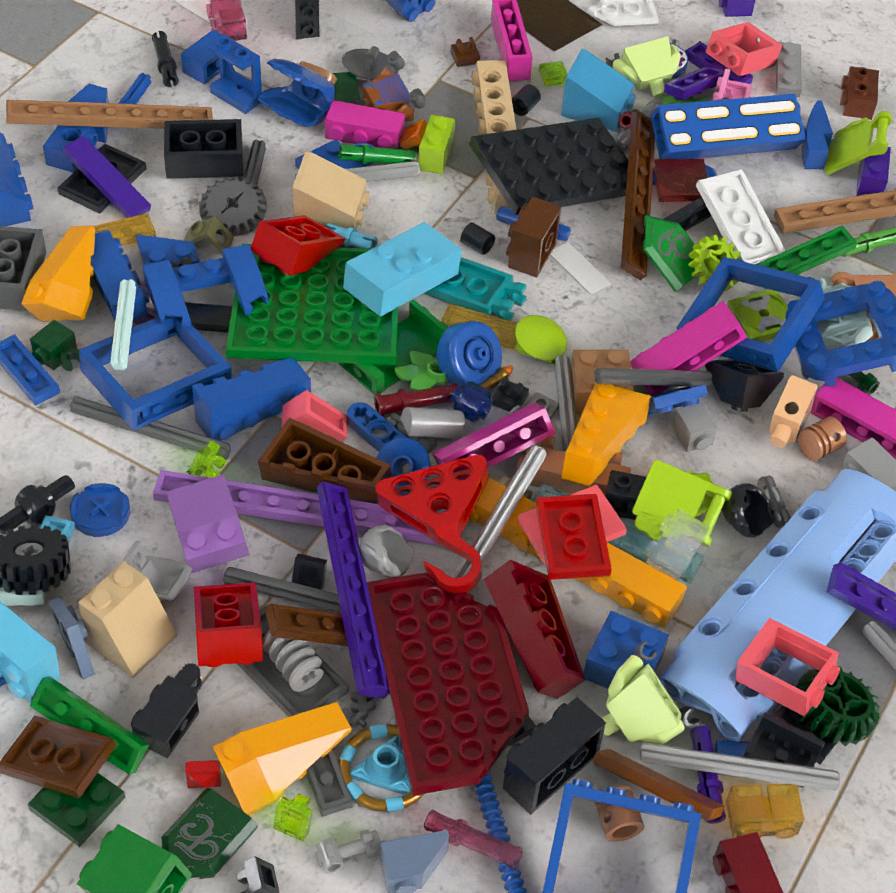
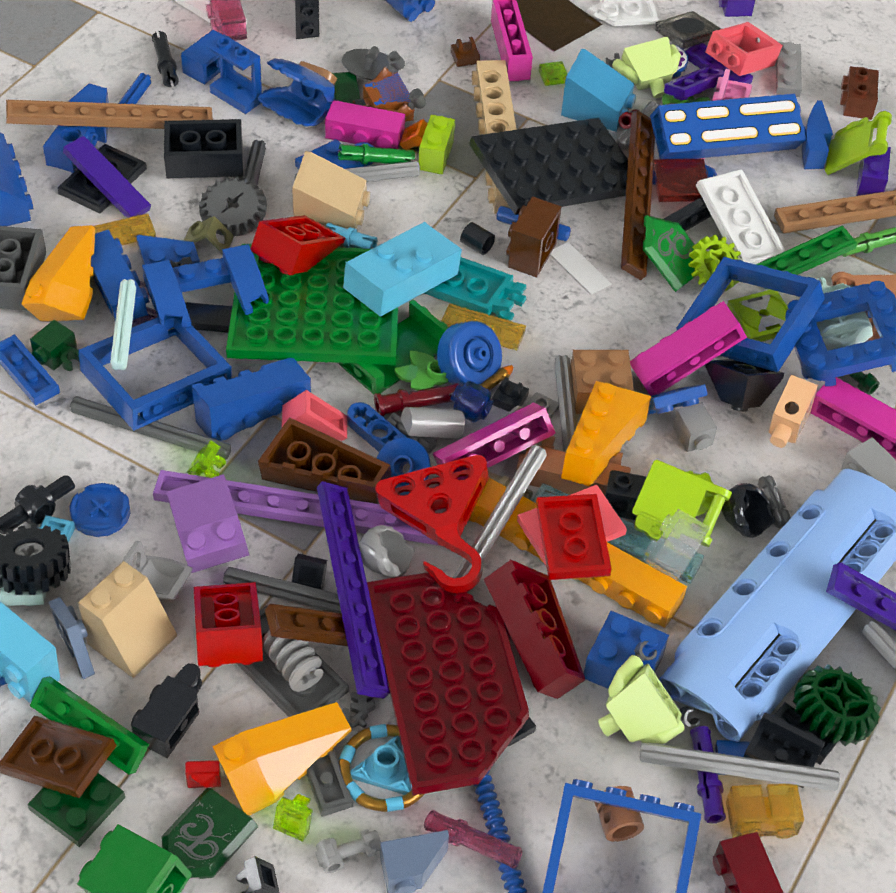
black brick [503,697,606,815] -> none
black beam [512,84,541,116] -> none
lime dish [515,315,567,364] -> none
dark orange tile [593,749,725,821] -> none
dark grey axle [594,368,713,386] -> none
coral window [735,618,840,717] -> none
nougat piece [798,416,847,461] -> none
none -> clear smoke tile [655,11,721,49]

